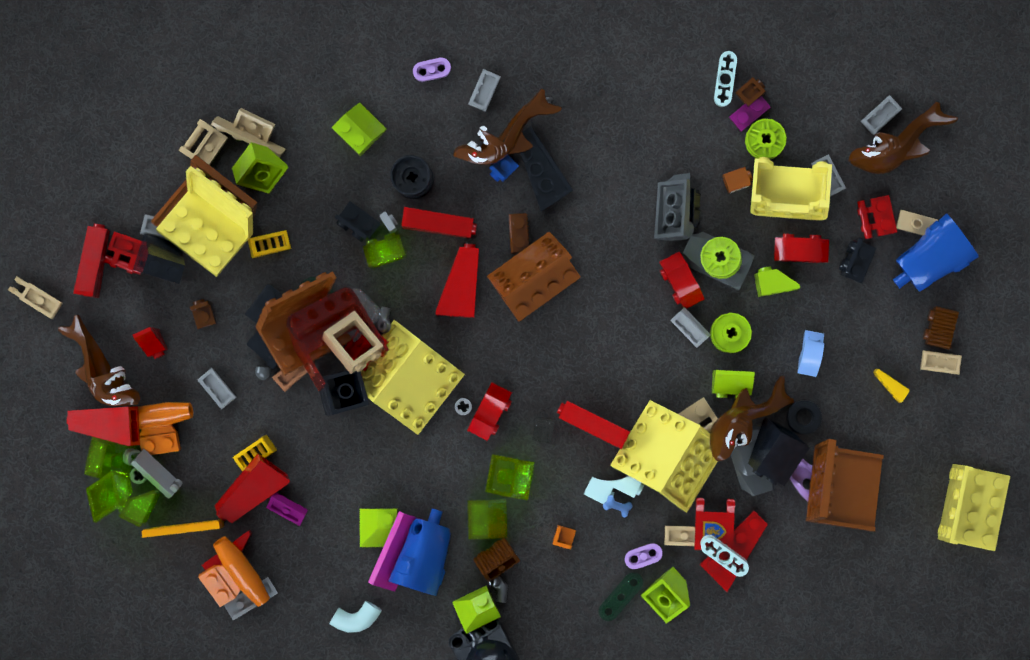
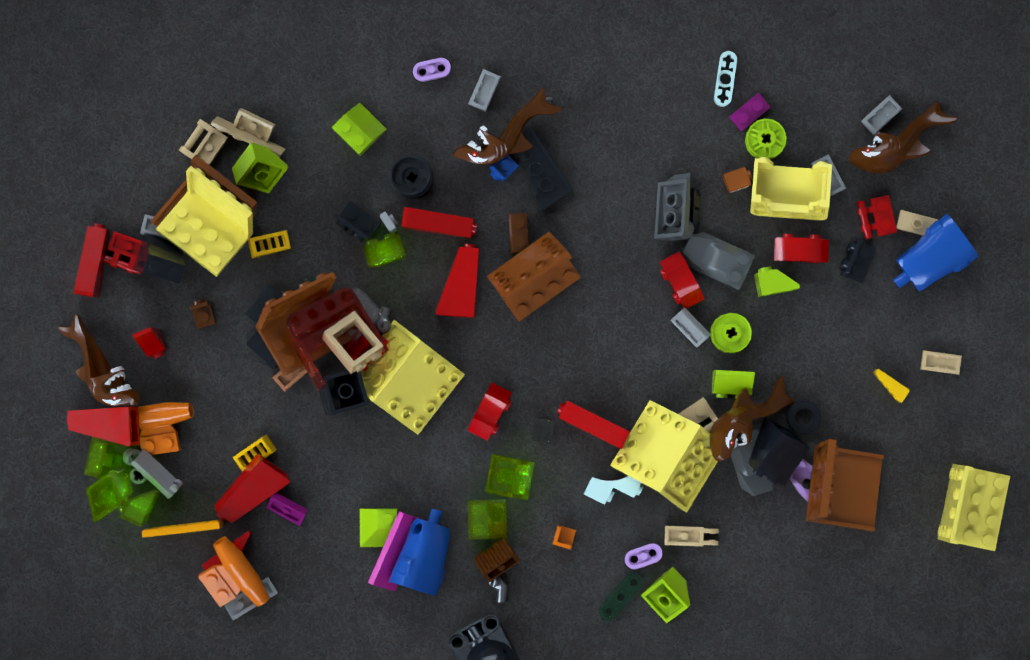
tan hinge [8,276,63,319] -> none
light grey plate [197,368,237,409] -> none
dark grey hinge [255,366,271,380] -> none
light aqua cylinder [329,601,382,633] -> none
lime slope [452,585,501,634] -> none
light grey bush [455,398,472,415] -> none
medium blue piece [603,494,633,518] -> none
red flag [694,498,735,551] -> none
red wing [699,510,768,592] -> none
lime wheel [700,237,742,279] -> none
light aqua beam [700,535,749,577] -> none
reddish brown bracket [735,77,766,107] -> none
light blue brick [797,330,824,377] -> none
reddish brown brick [923,306,959,350] -> none

